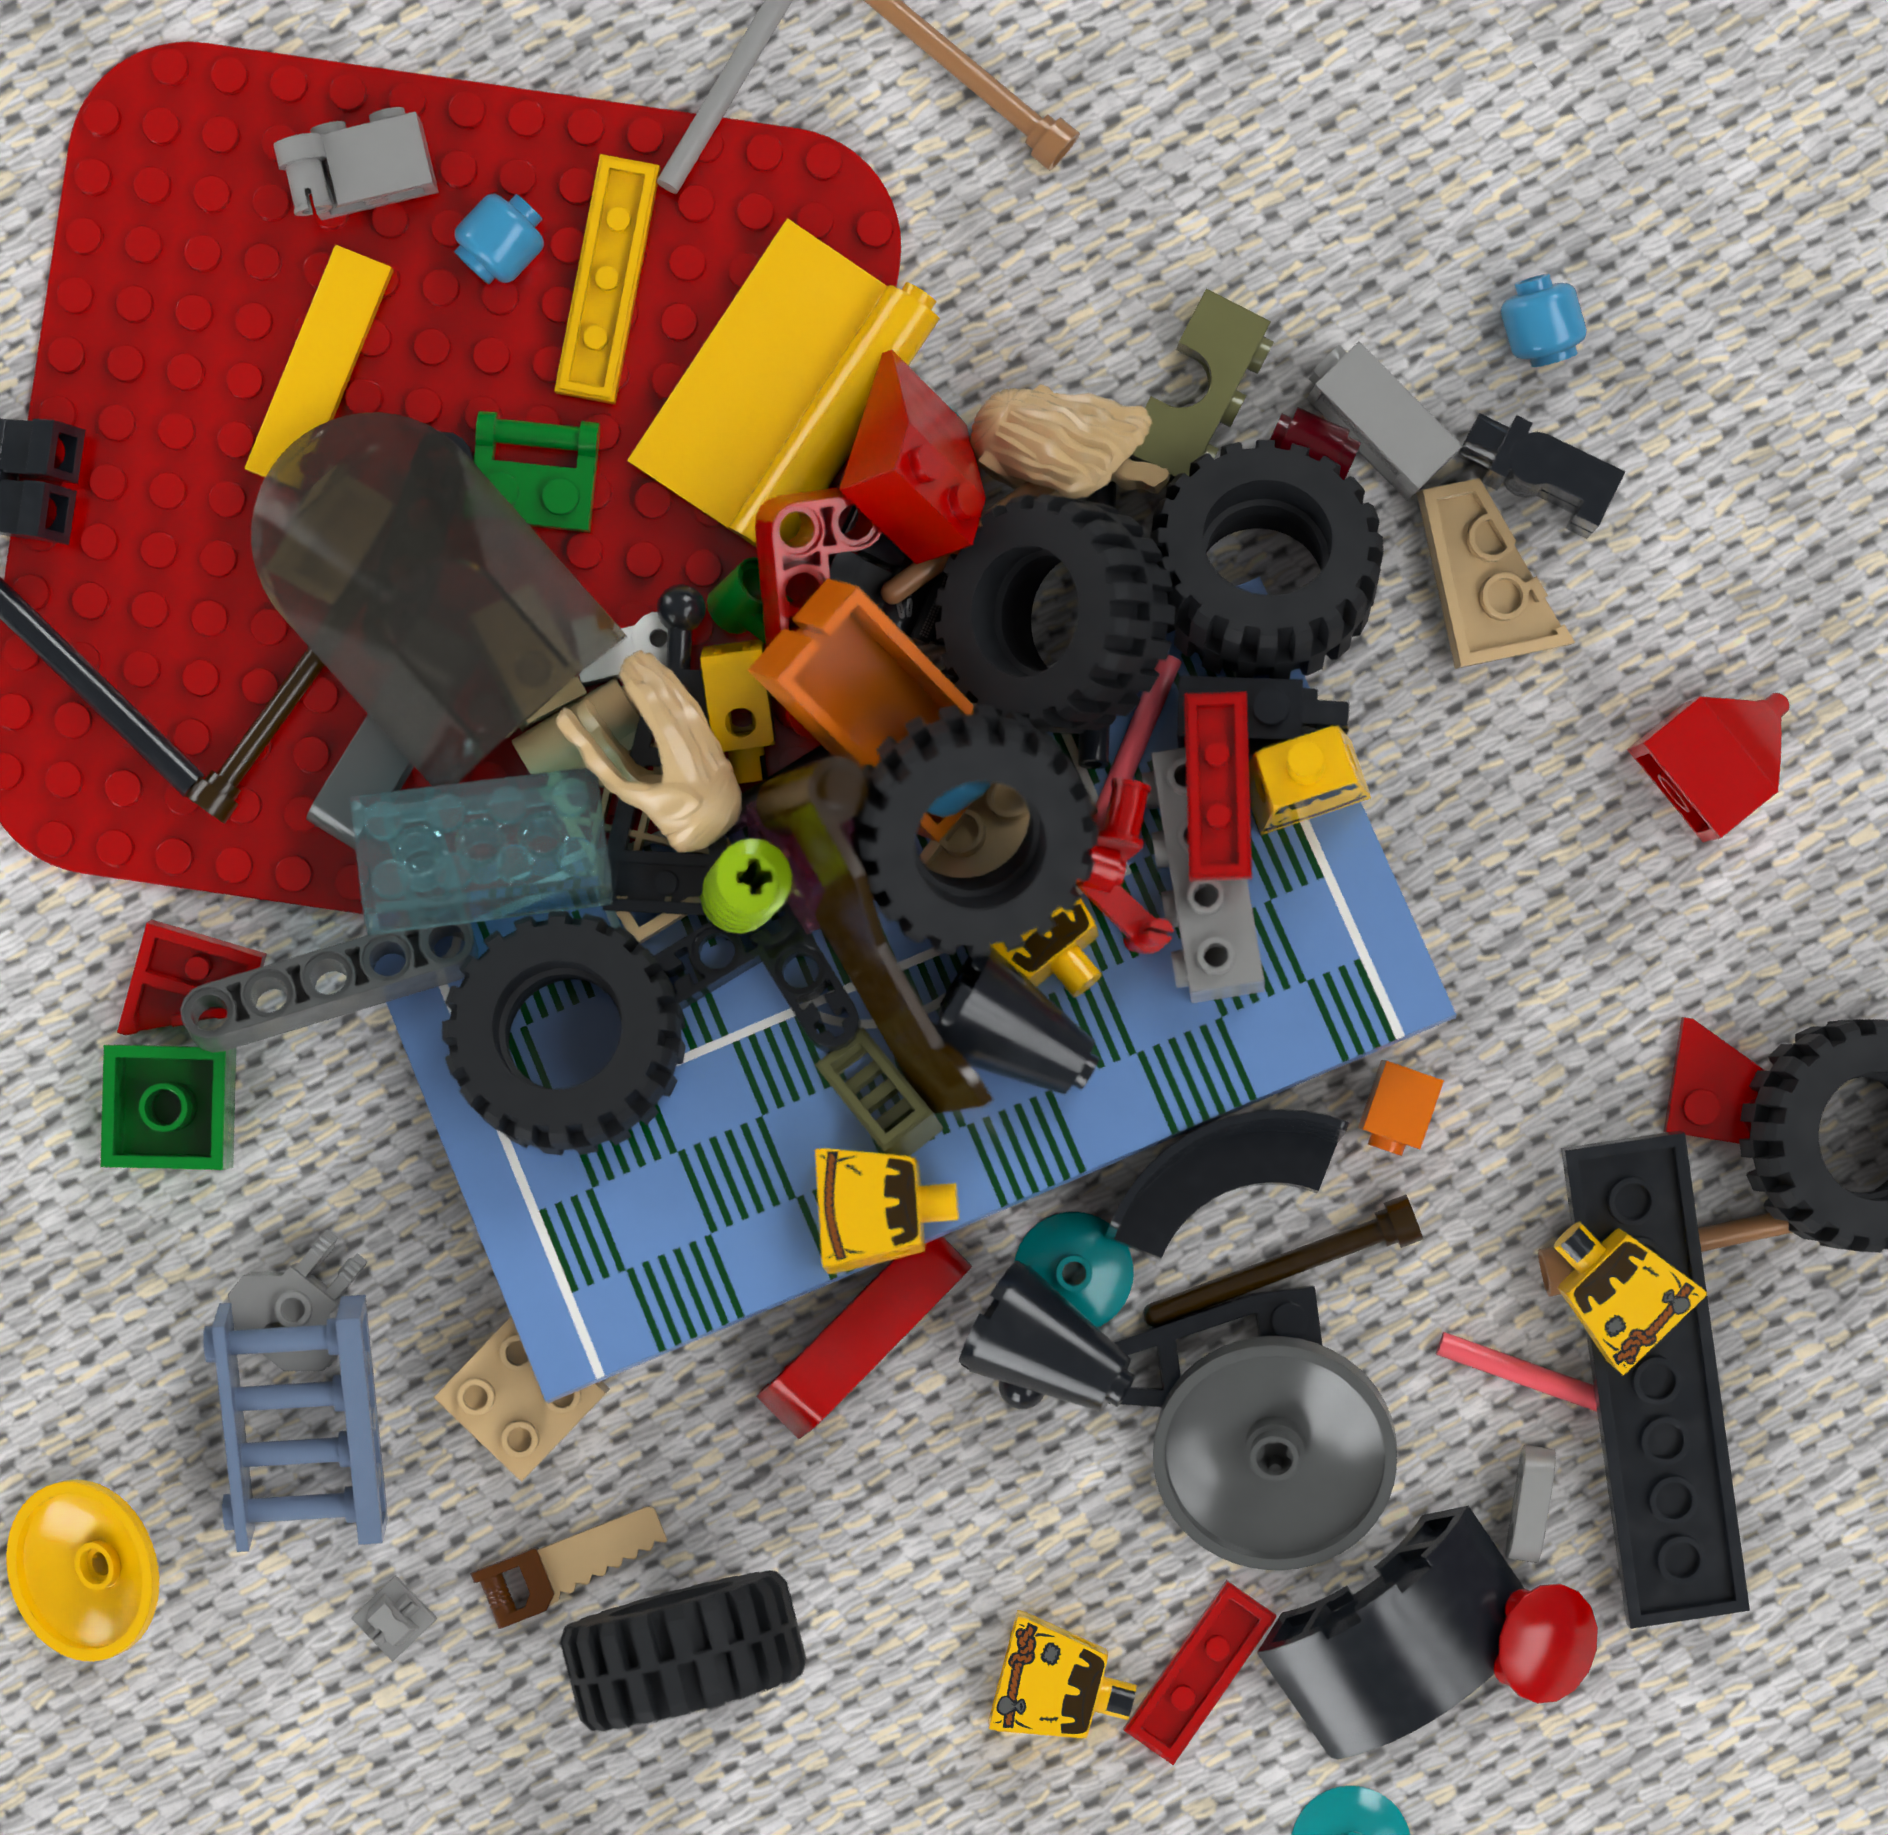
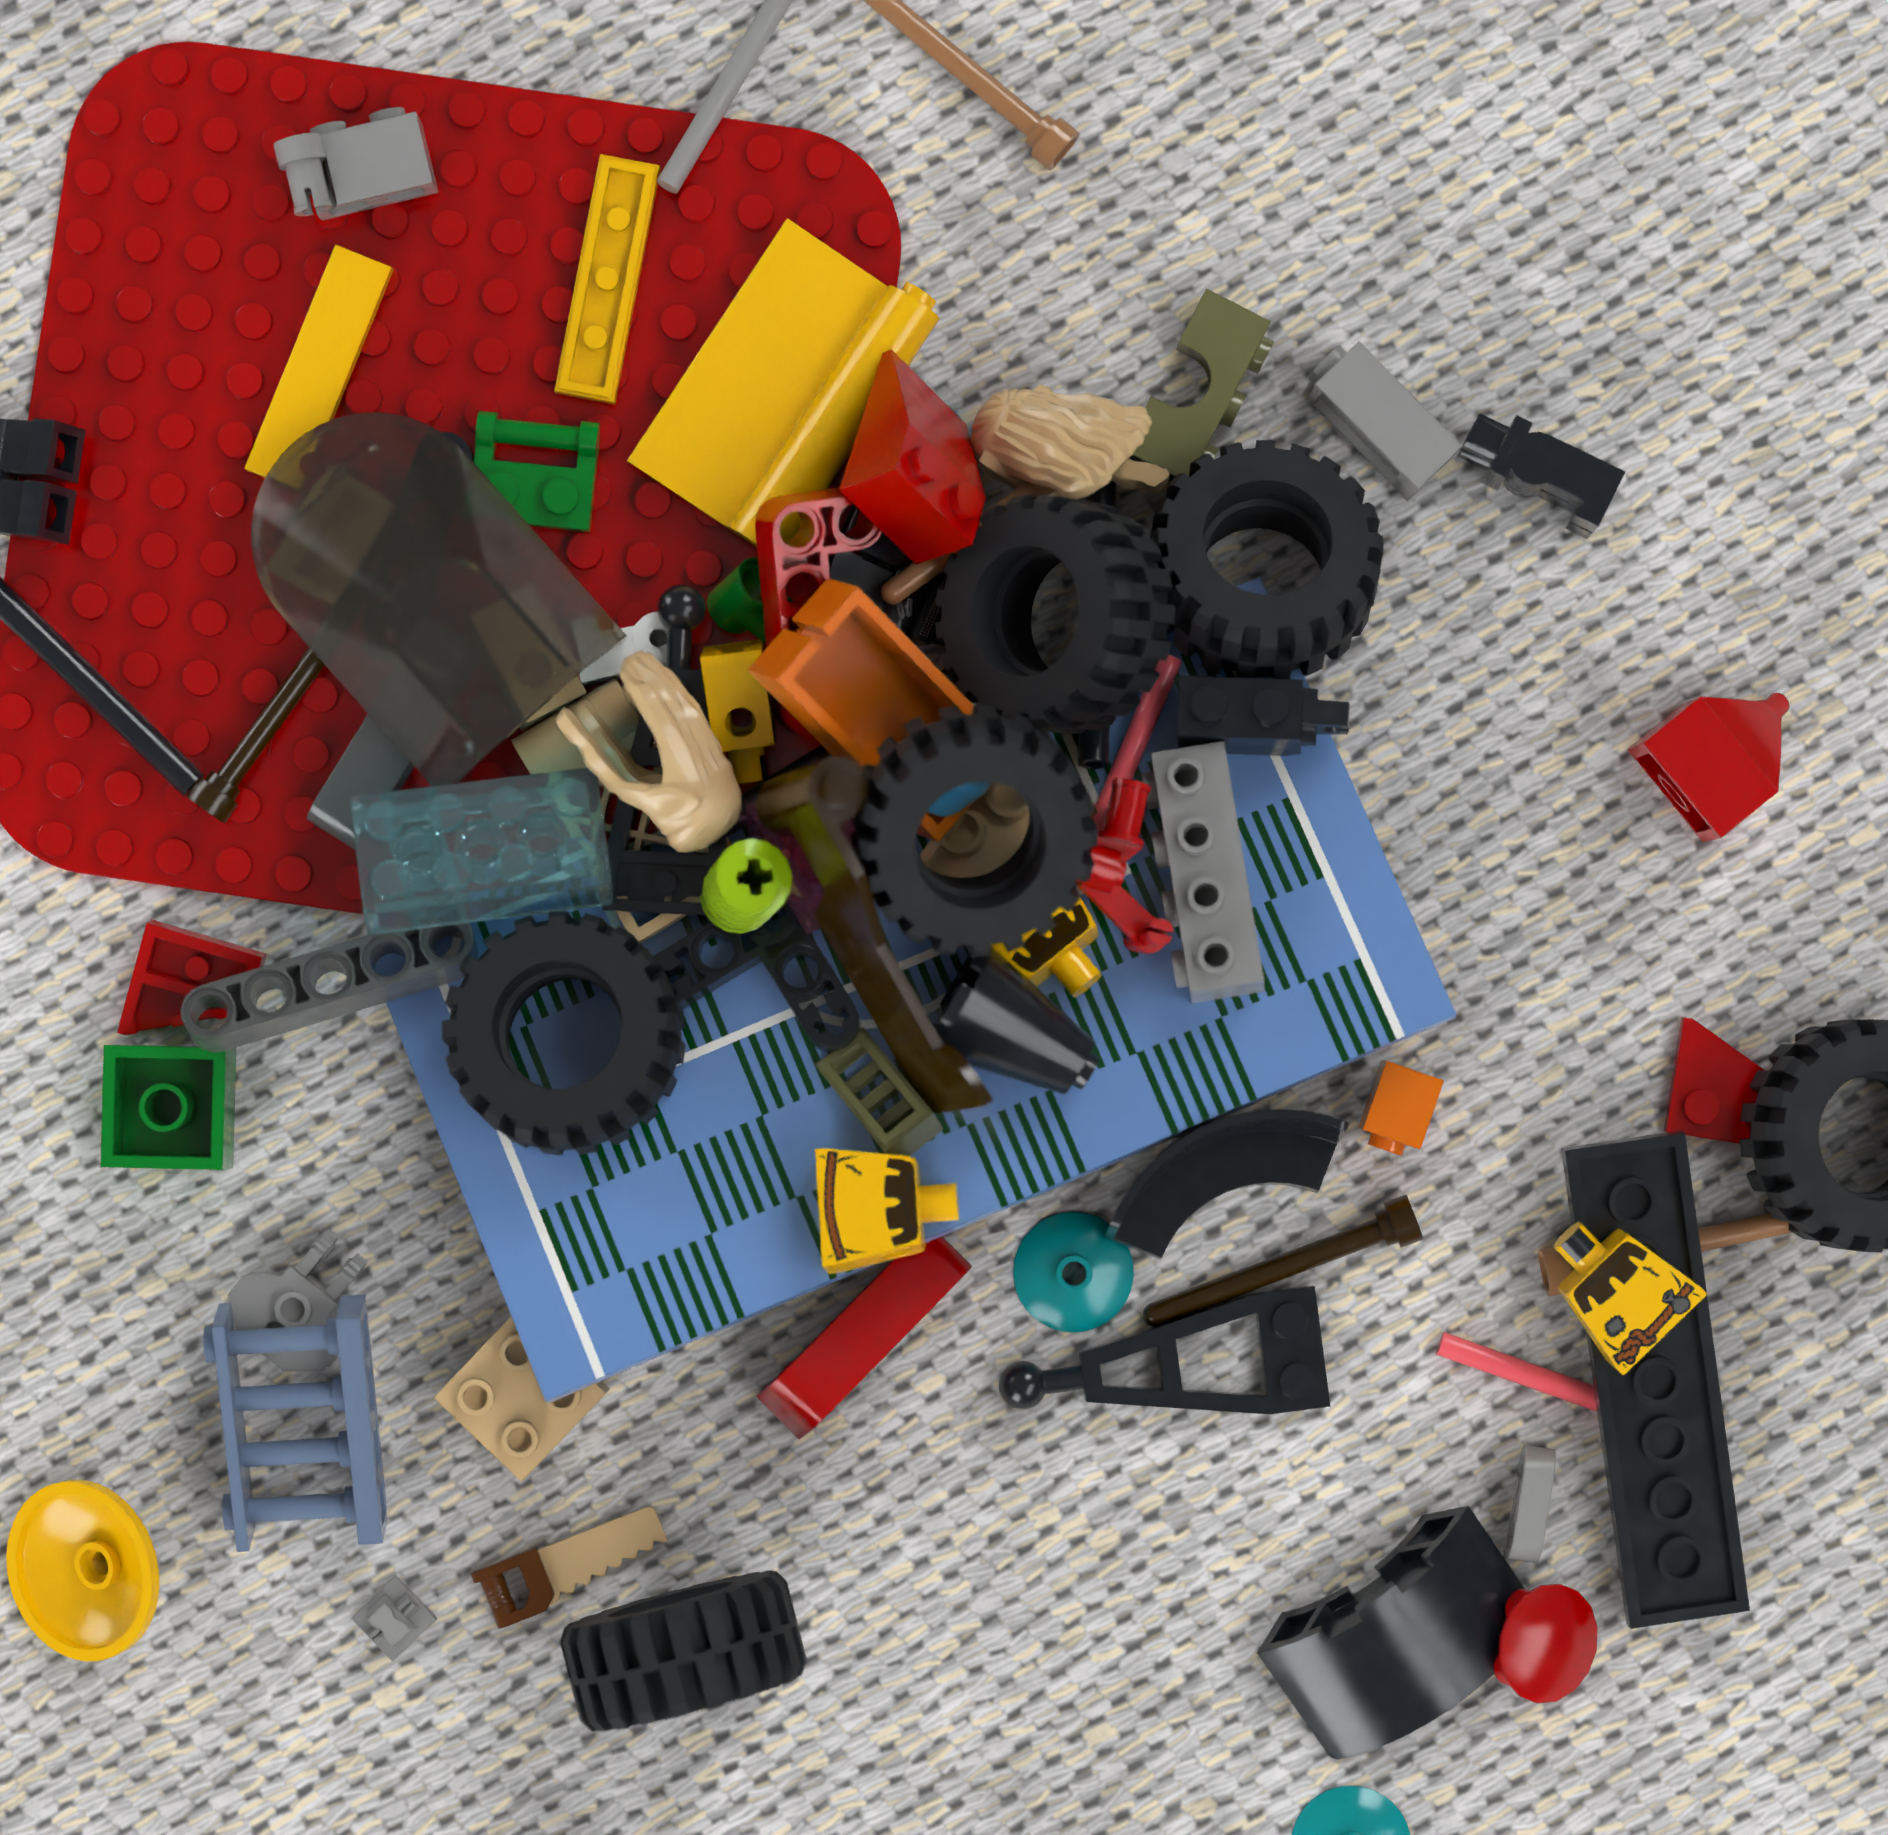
dark azure head [454,194,544,285] -> none
black cone [959,1260,1135,1412] -> none
torso [988,1610,1137,1738] -> none
red tile [1123,1580,1277,1765] -> none
dark grey dish [1153,1336,1397,1570] -> none
red tile [1184,692,1252,881] -> none
yellow torso [1249,725,1371,835] -> none
dark red brick [1270,407,1361,480] -> none
tan wing [1417,478,1575,669] -> none
dark azure head [1501,274,1587,367] -> none

